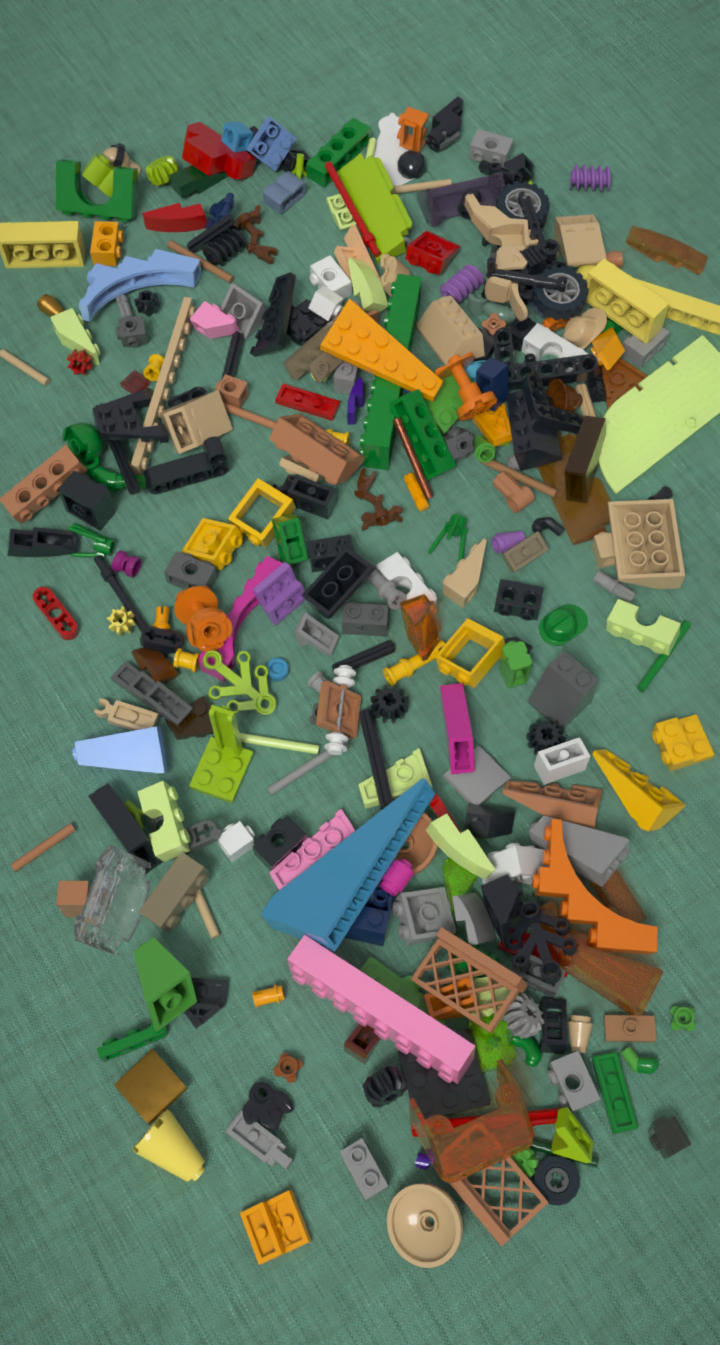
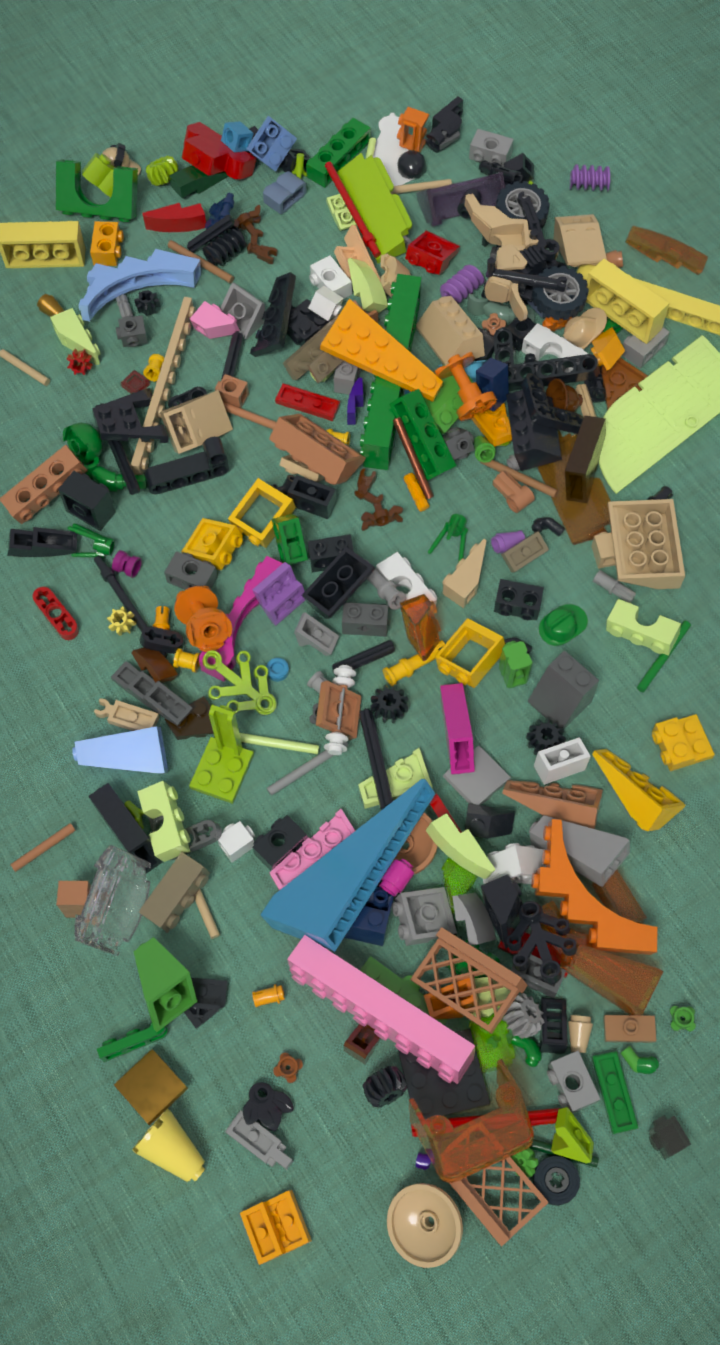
light grey brick [339,1138,388,1202] -> none

